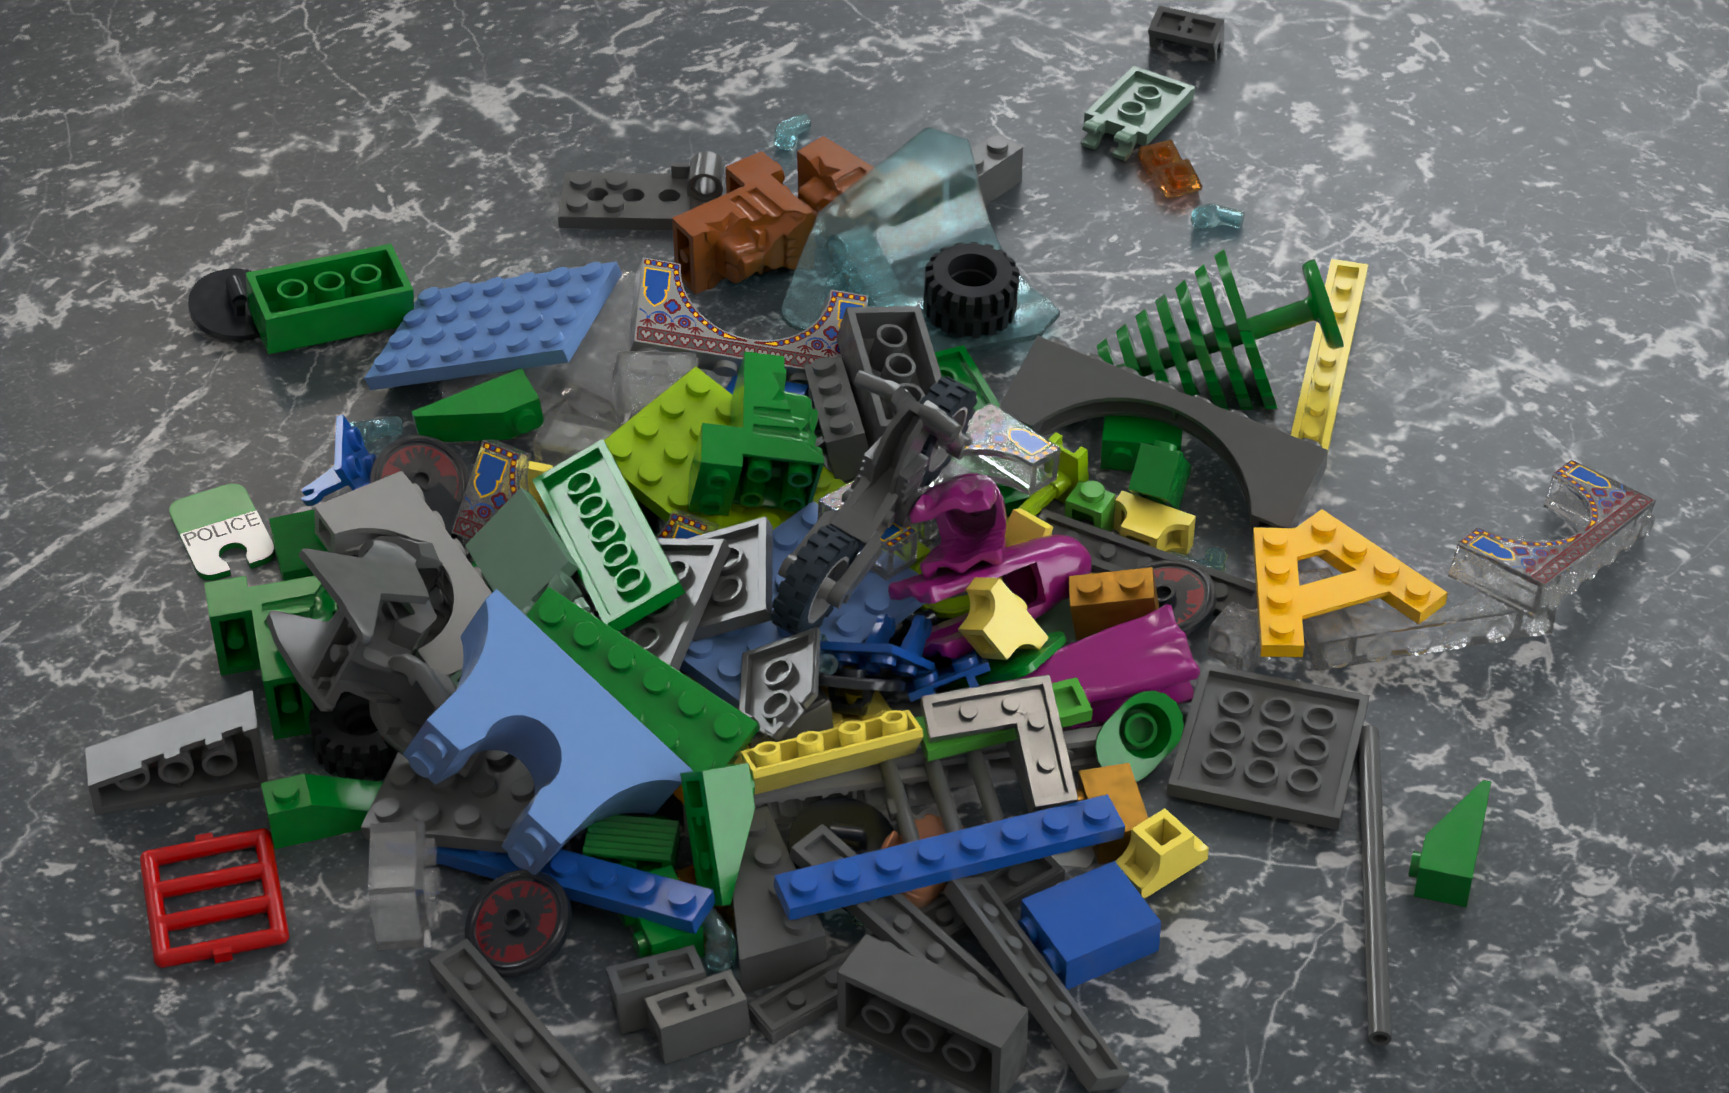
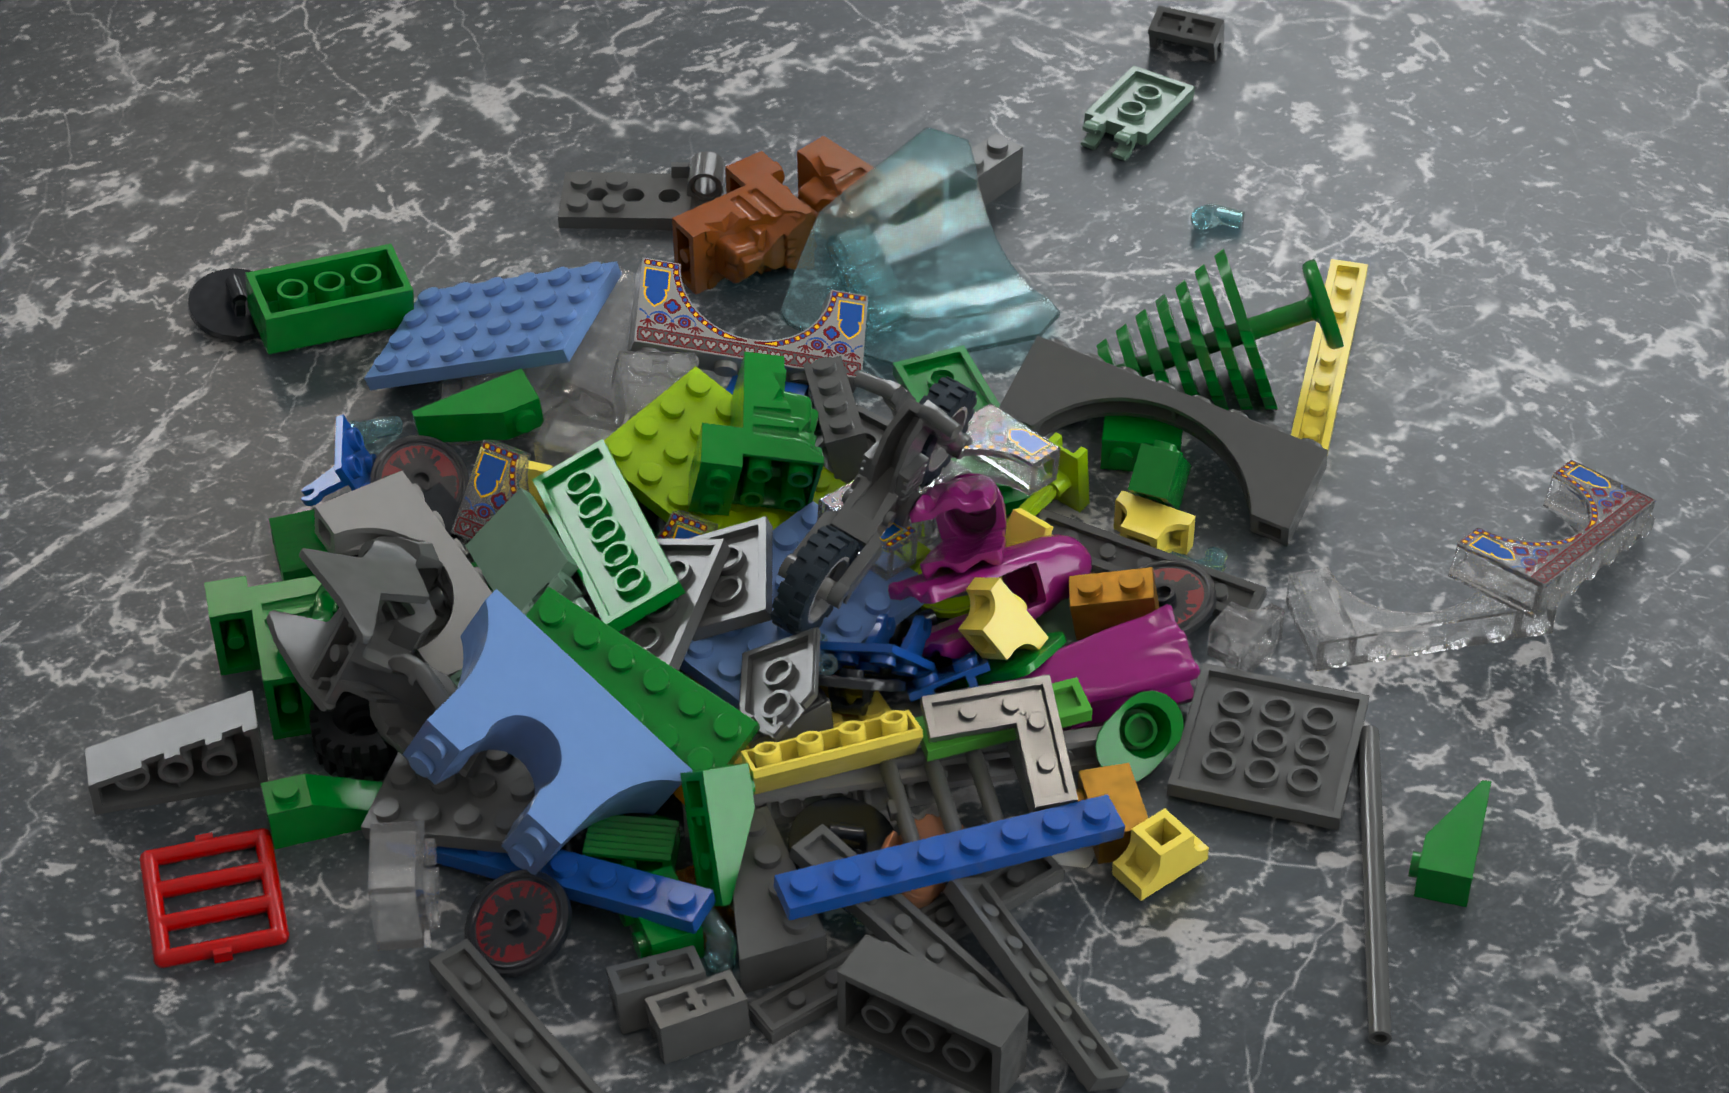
piece [169,483,275,581] -> none
clear light blue arm [774,113,811,151] -> none
dark grey brick [837,306,942,449] -> none
black tyre [923,241,1020,339] -> none
blue brick [1017,861,1161,990] -> none
bright green brick [1064,481,1116,532] -> none
clear orange slope [1137,139,1203,199] -> none
yellow plate [1252,509,1448,657] -> none

